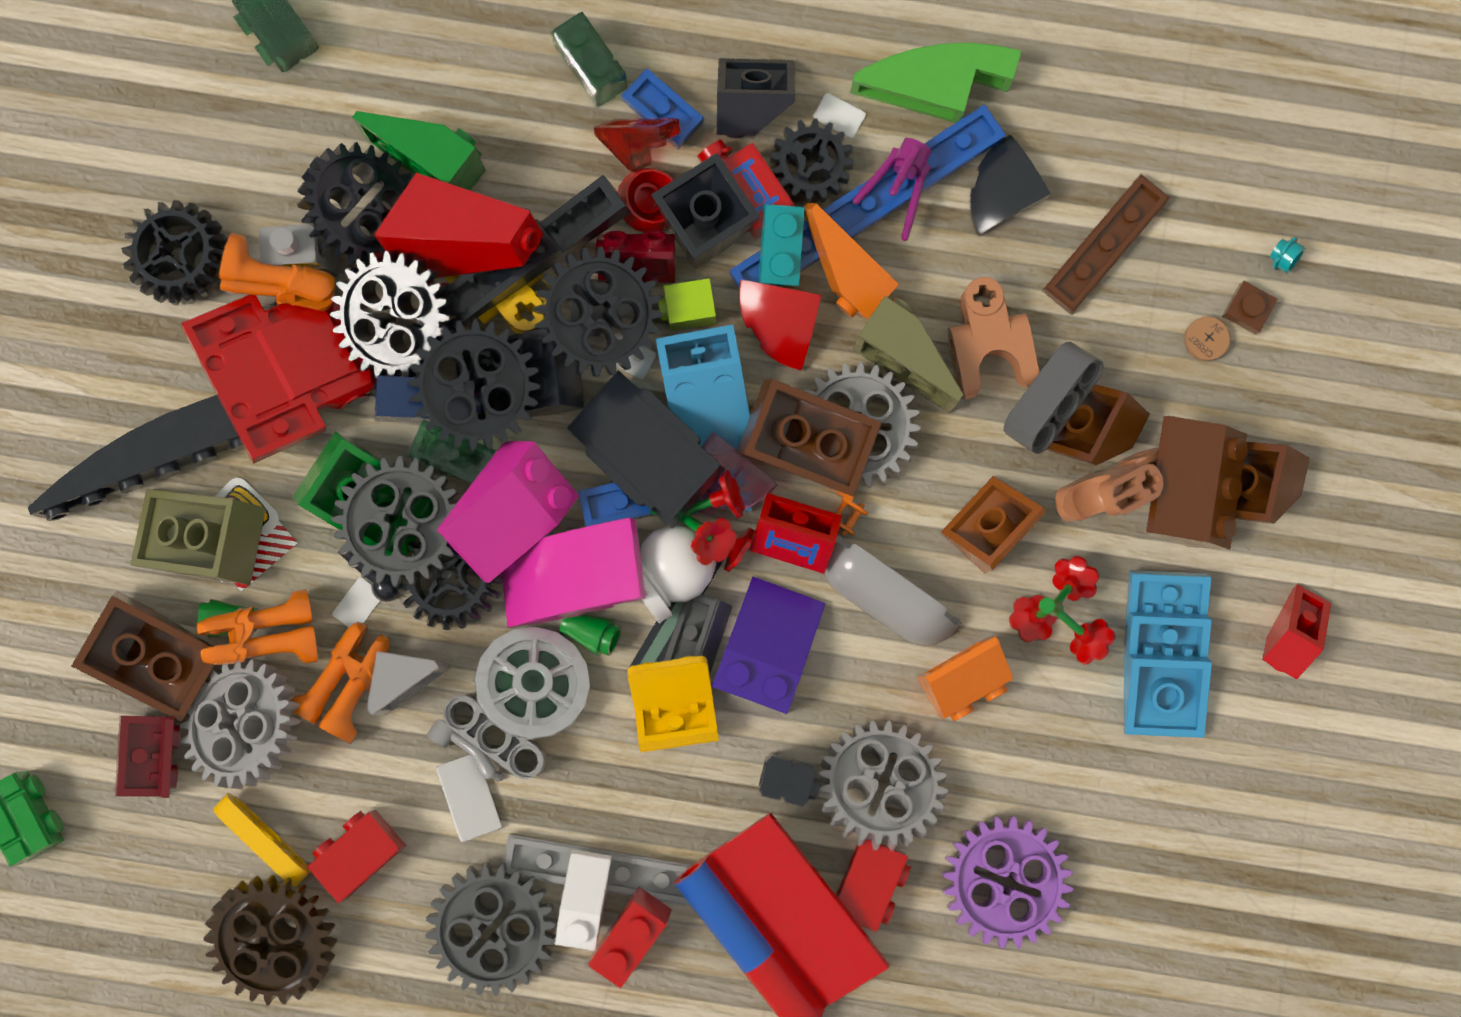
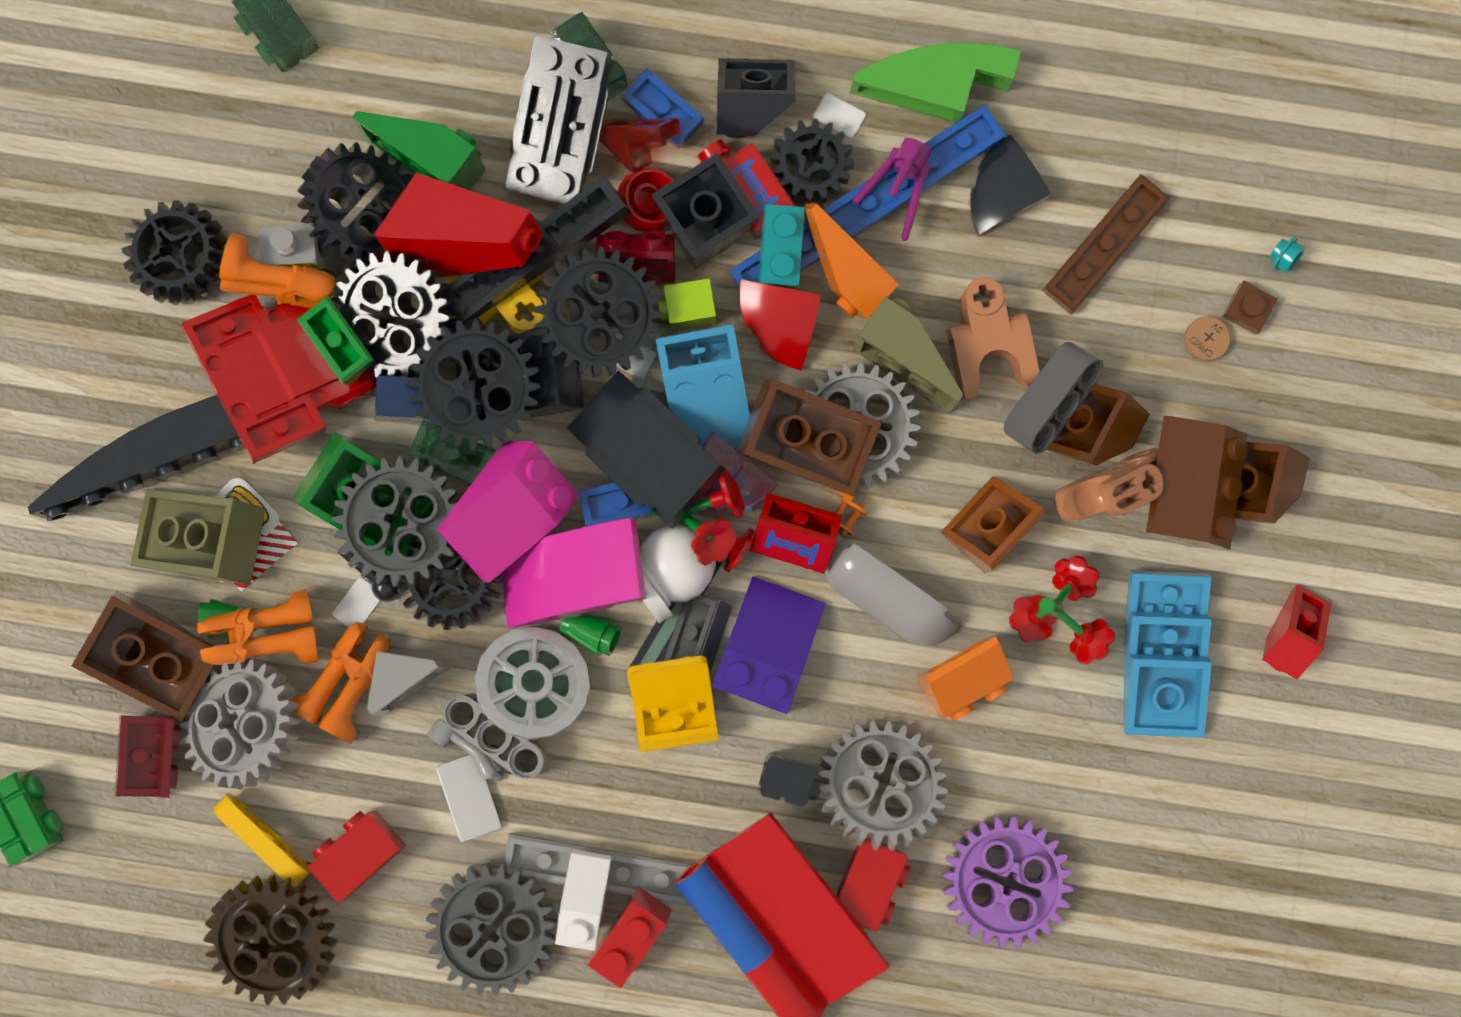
none -> green slope [297,296,374,385]
none -> piece [504,35,612,204]

